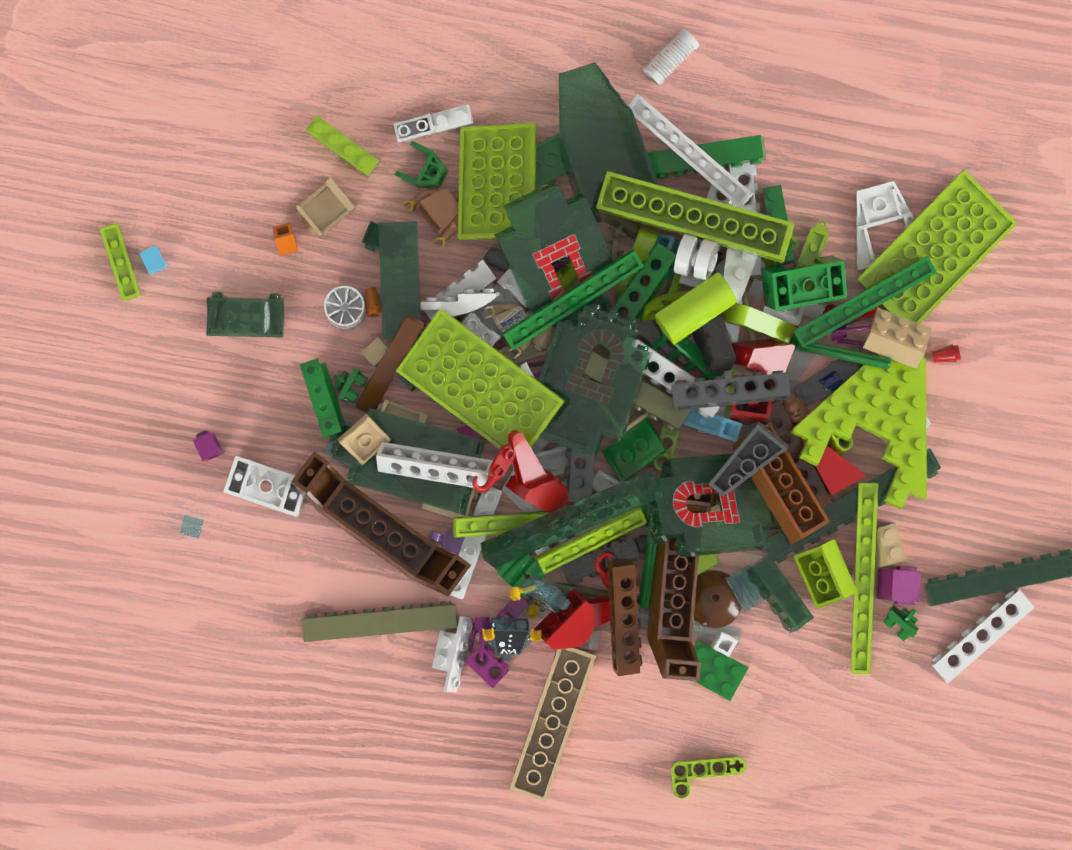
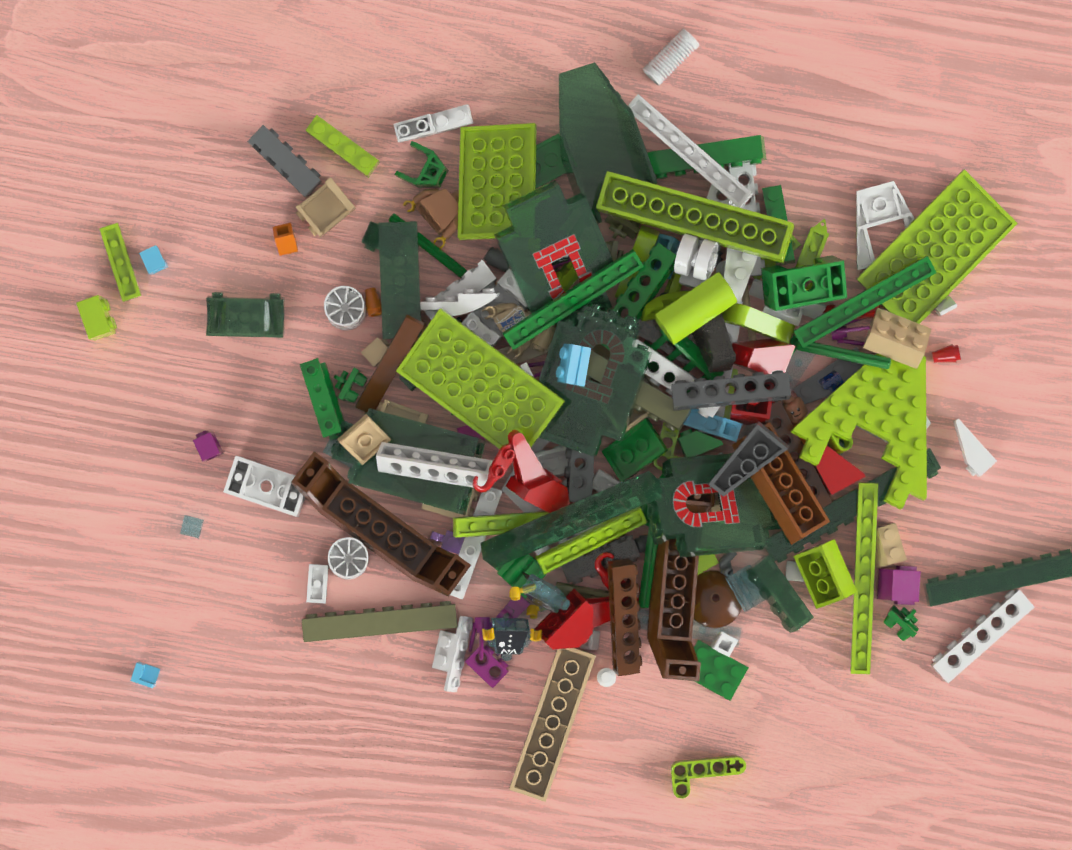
none -> lime brick [76,295,117,341]
none -> medium azure panel [130,662,160,688]
none -> dark grey wedge [247,125,322,198]
none -> white plate [306,564,329,604]
none -> white wheel [328,537,368,580]
none -> green axle [388,213,467,278]
none -> medium azure brick [556,344,591,386]
none -> white plate [597,668,616,687]
none -> green slope [677,429,723,460]
none -> dark grey arm [719,548,737,577]
none -> white slope [785,561,804,582]
none -> white slope [935,296,957,316]
none -> white slope [953,418,997,477]

